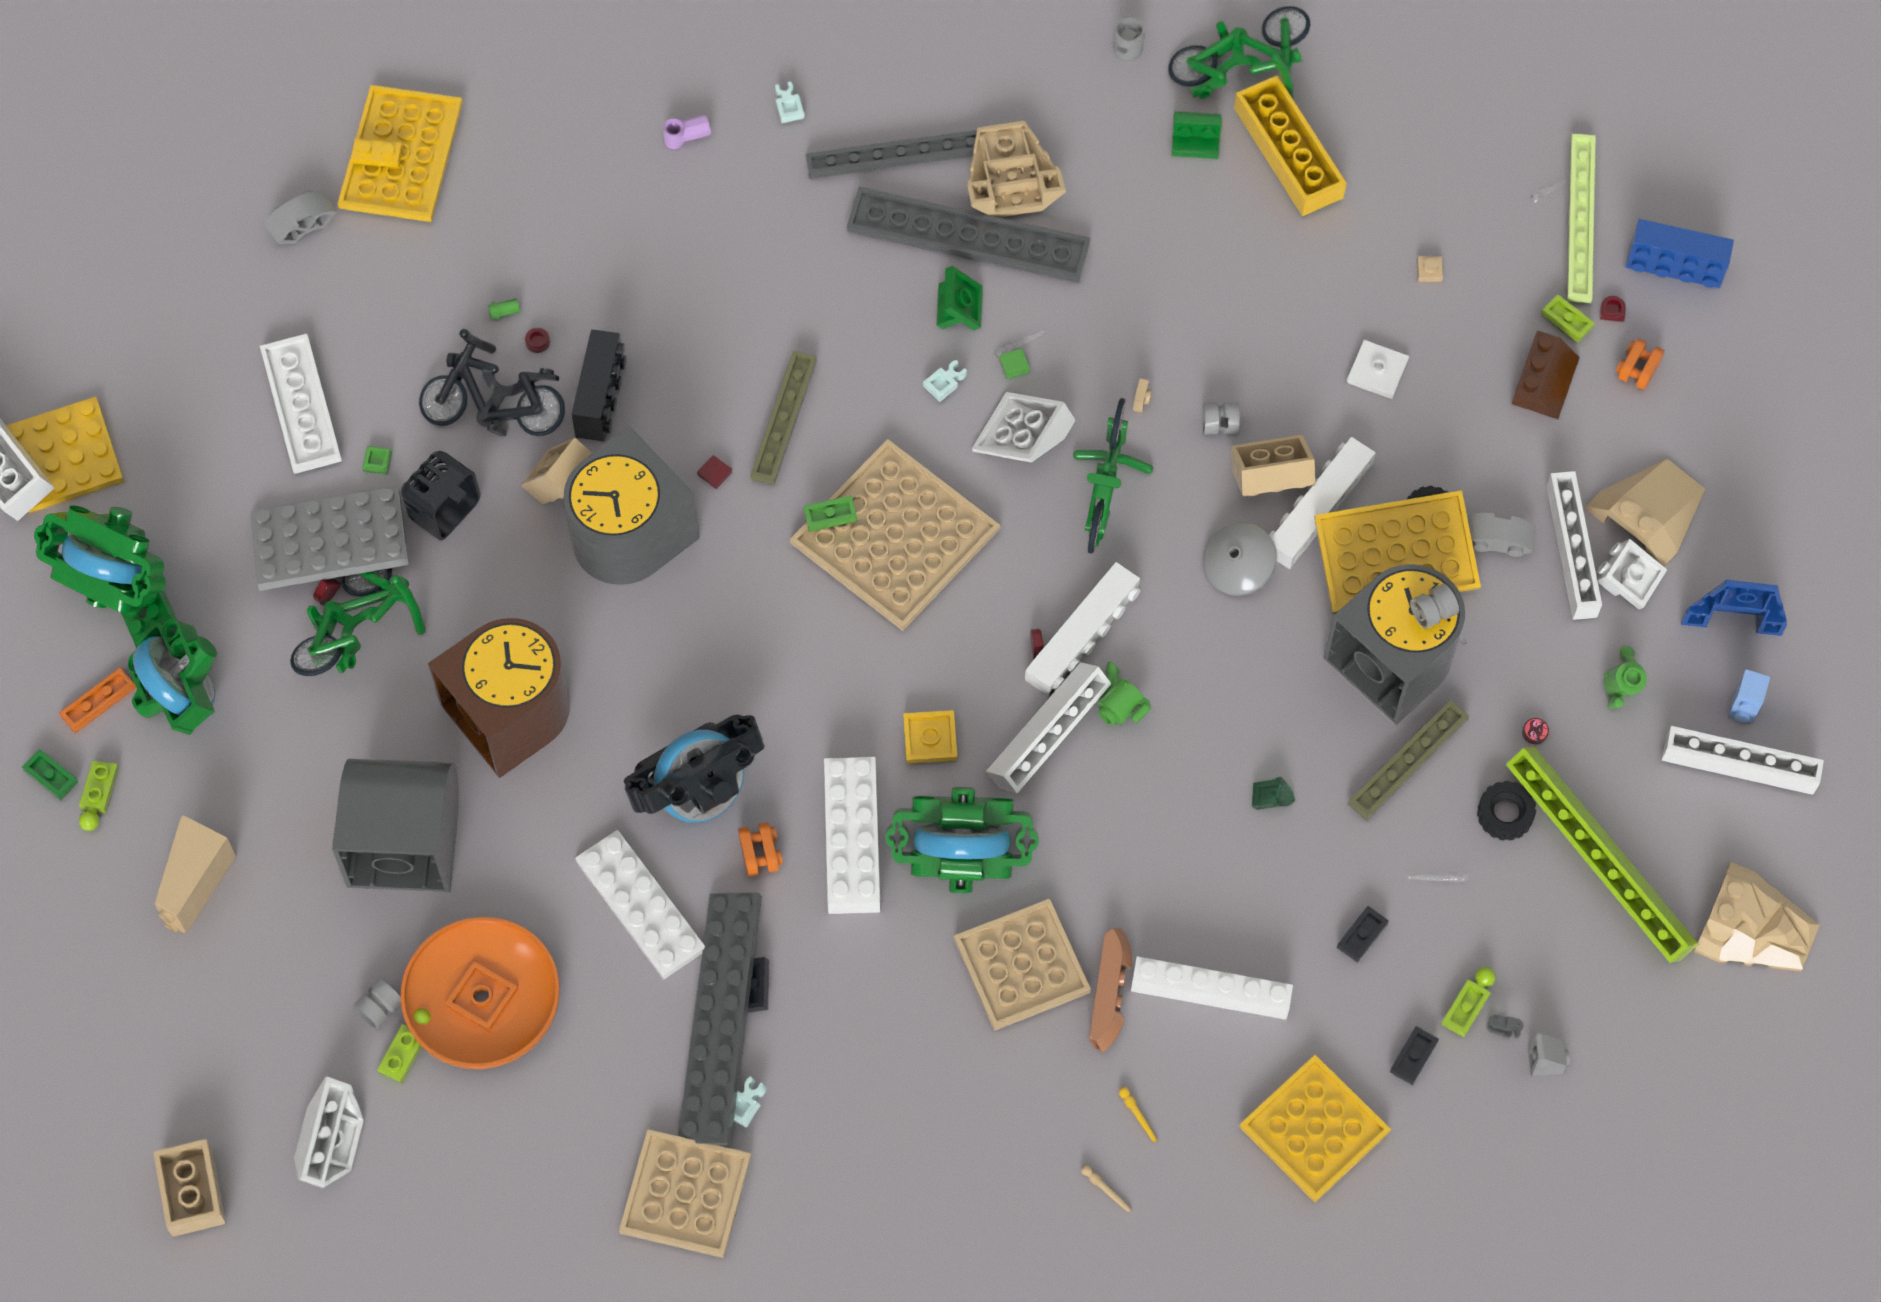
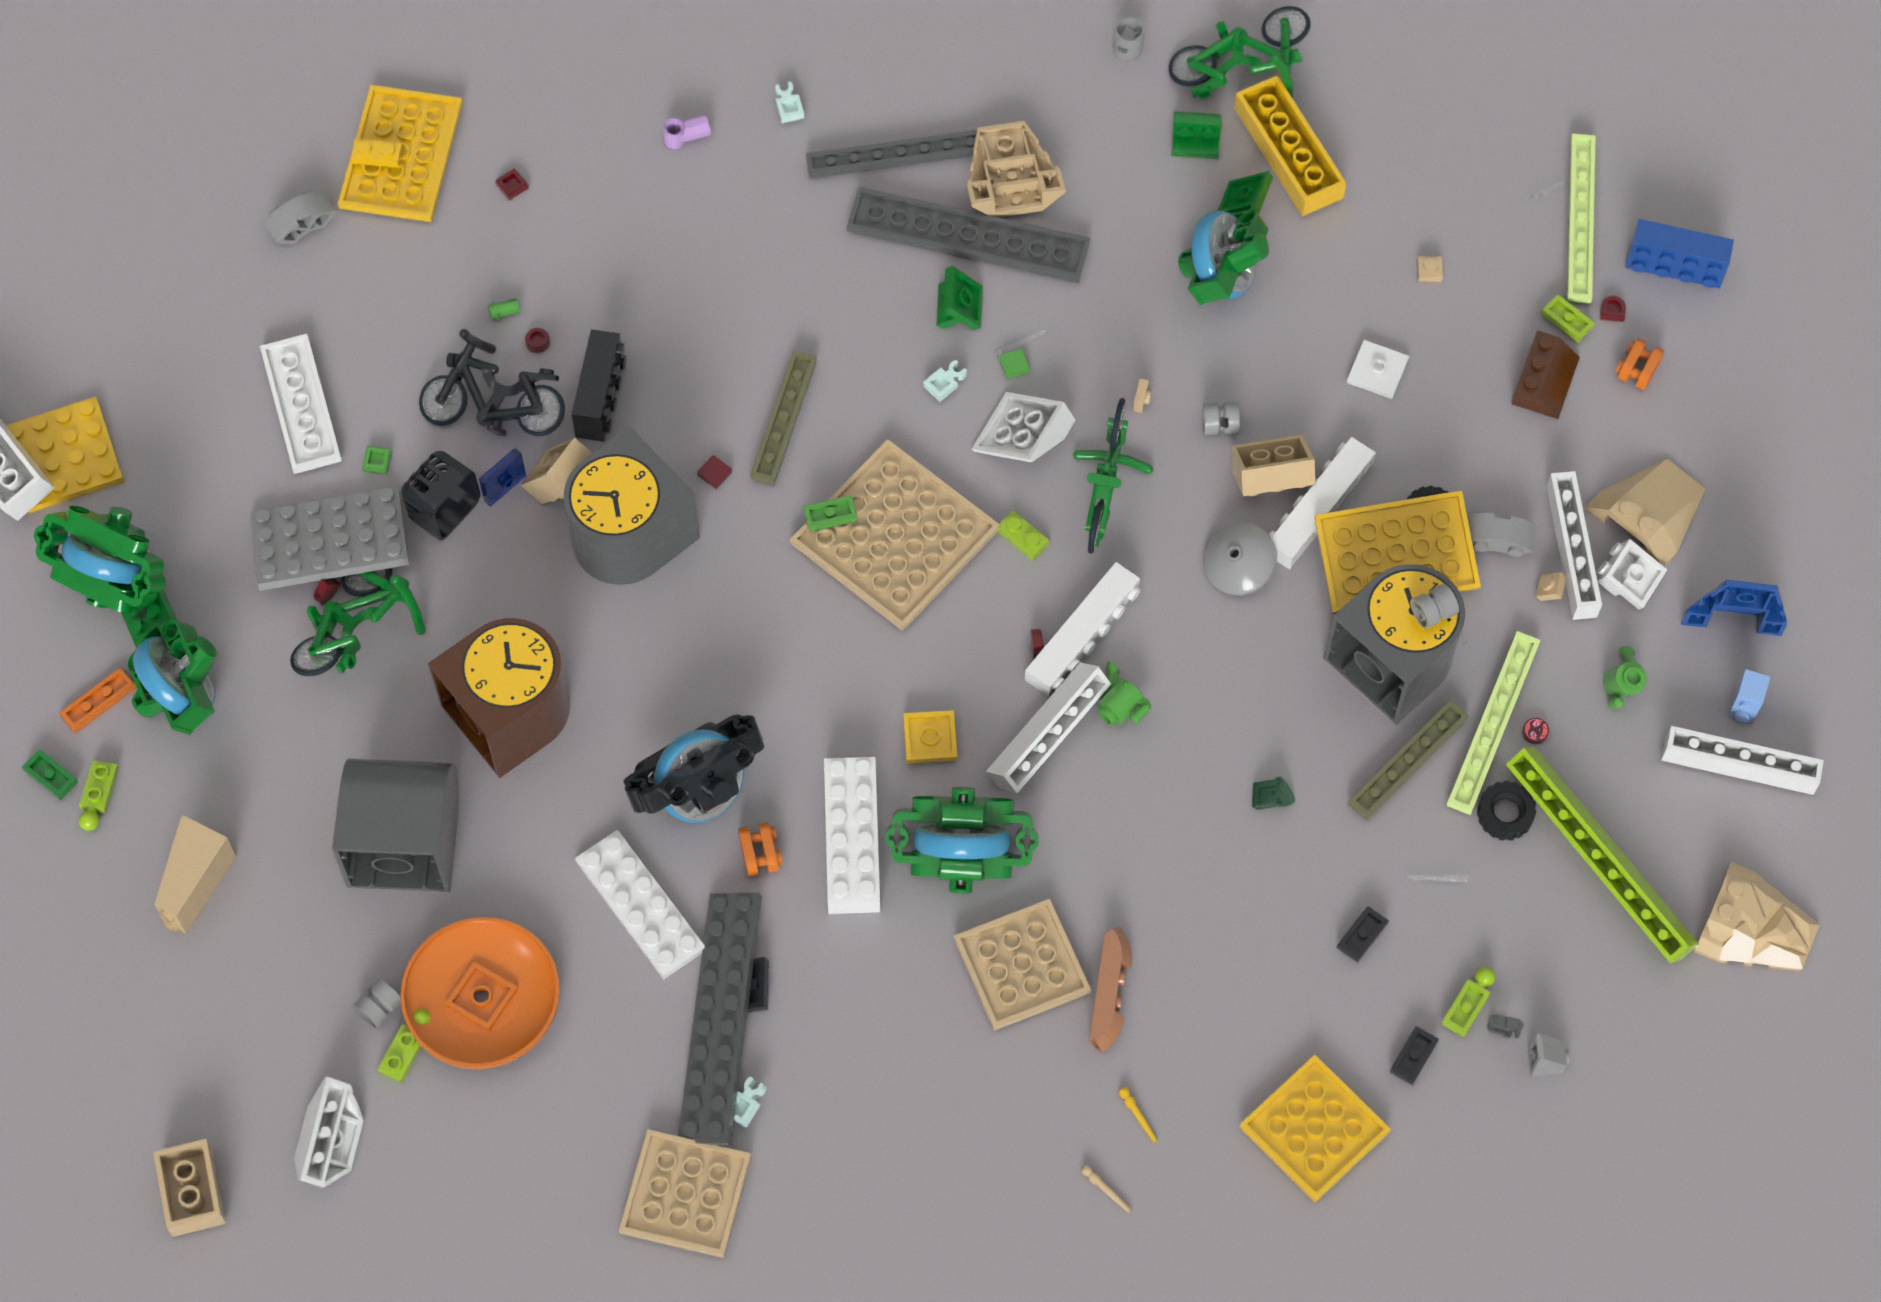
white brick [1131,956,1293,1020] -> none
none -> clear blue plate [479,448,526,507]
none -> dark red tile [495,168,529,201]
none -> lime plate [998,510,1050,561]
none -> green piece [1178,171,1273,305]
none -> yellowish green plate [1447,631,1541,815]
none -> tan plate [1536,572,1566,601]

